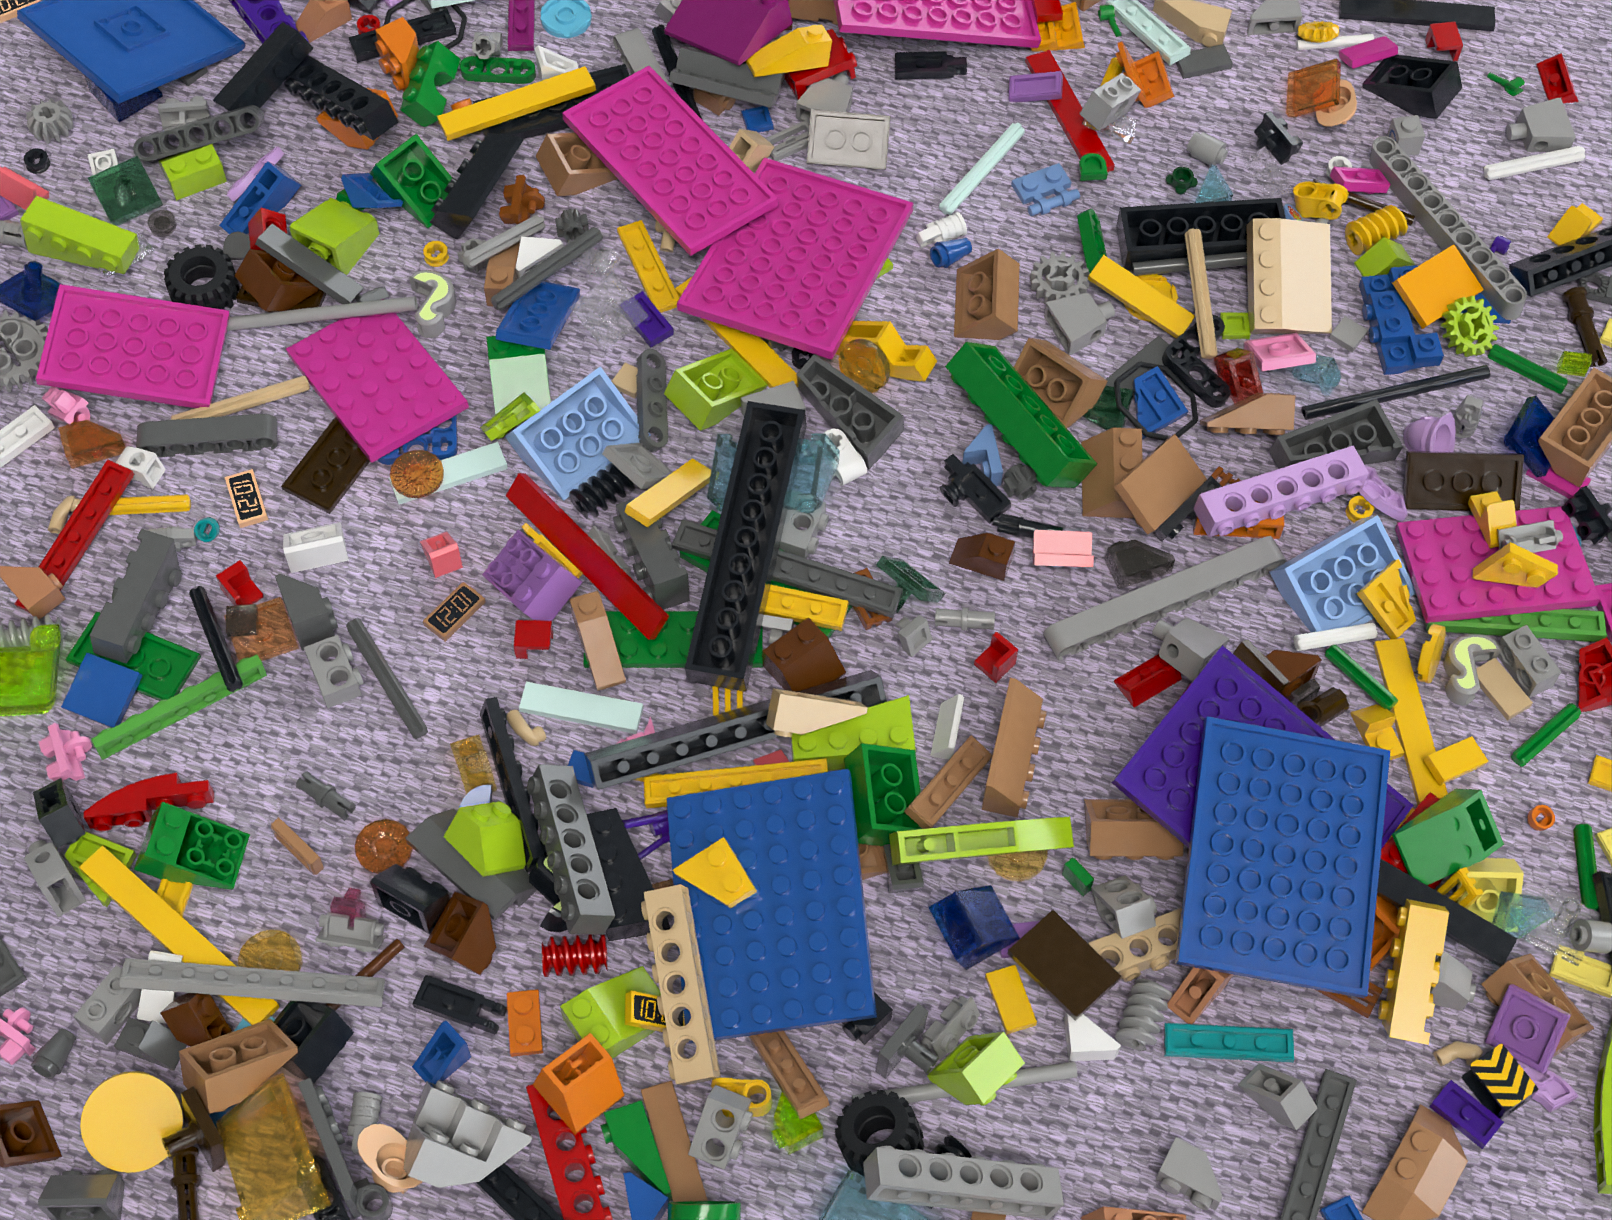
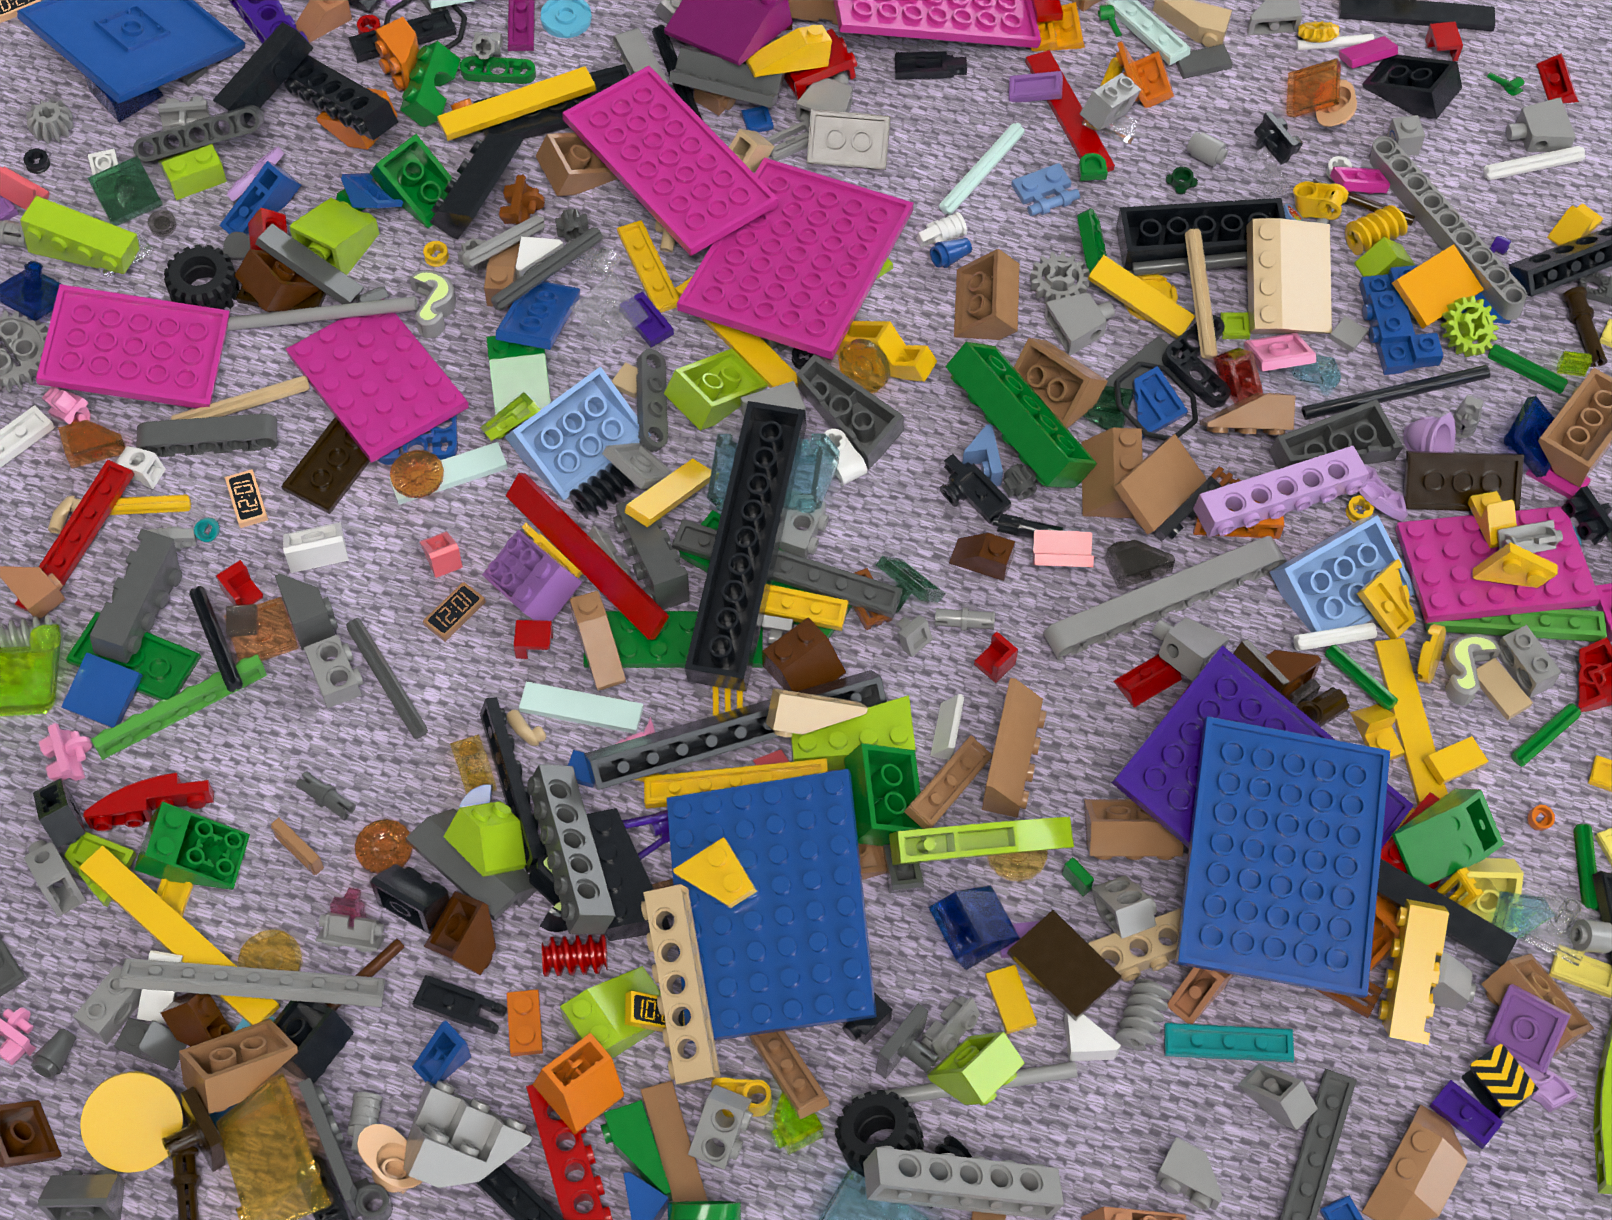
white slope [535,45,578,81] -> none
clear light blue slope [1195,164,1233,203] -> none
tan arm [1433,1041,1483,1066] -> none

